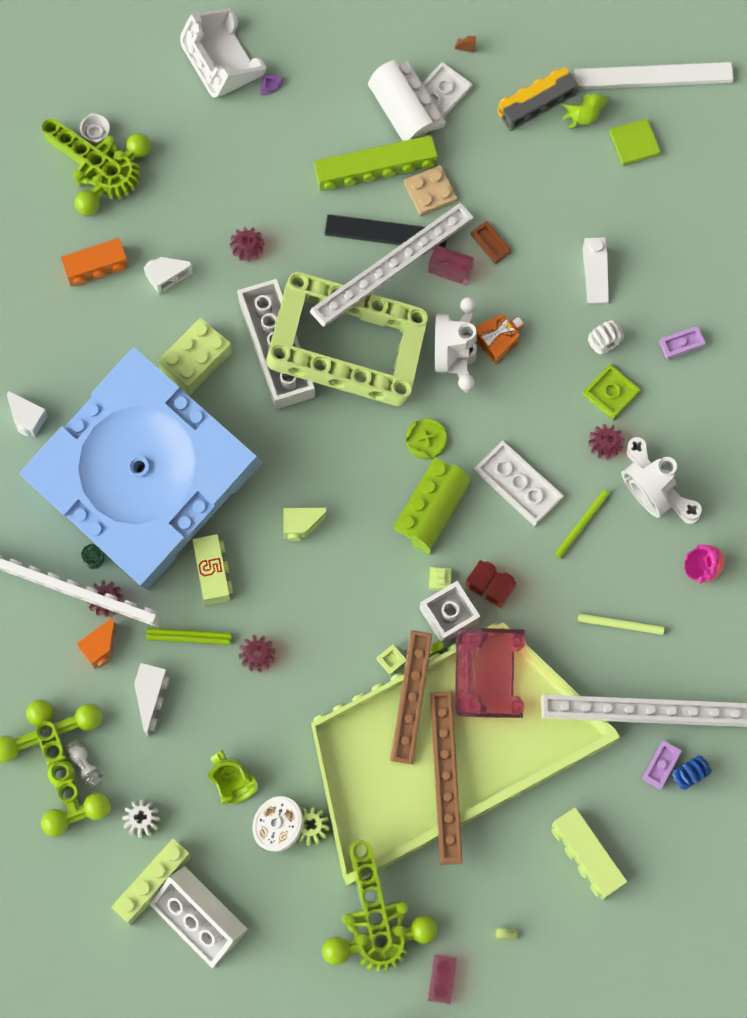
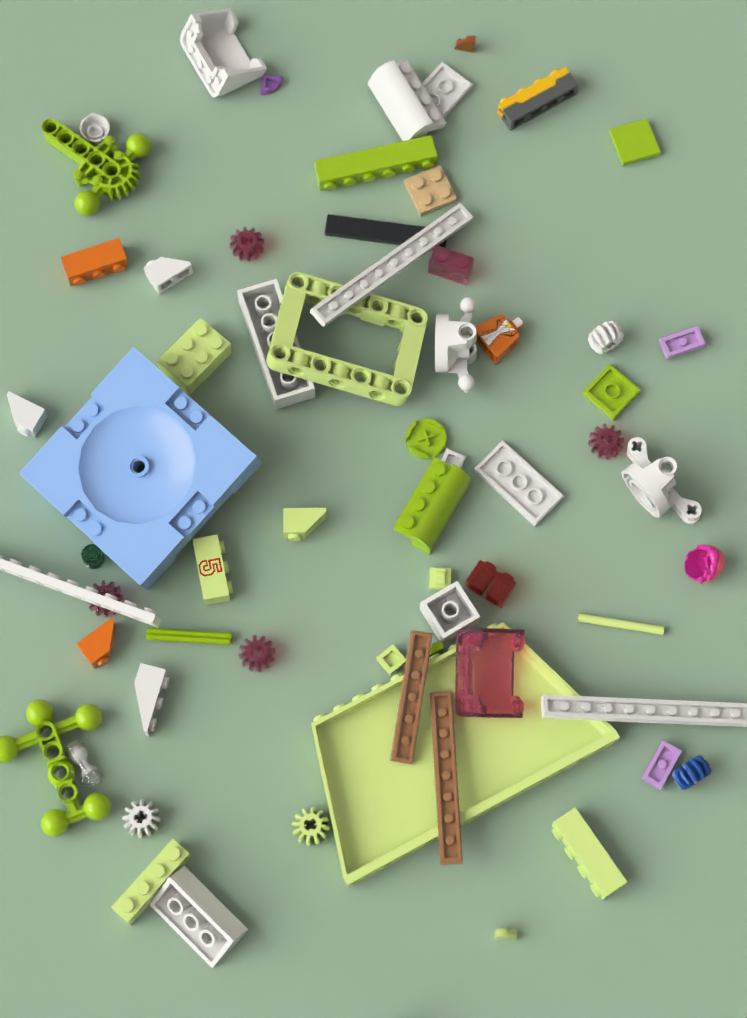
lime helmet [208,750,258,805] -> none
white shield [253,796,303,852] -> none
lime piece [322,840,438,972] -> none
clear pink plate [428,954,457,1004] -> none
dark orange tile [470,221,512,264] -> none
lime bar [554,489,610,559] -> none
lime helmet [562,93,609,129] -> none
white tile [574,62,733,90] -> none
white slope [583,237,609,305] -> none
none -> white tile [442,449,466,468]

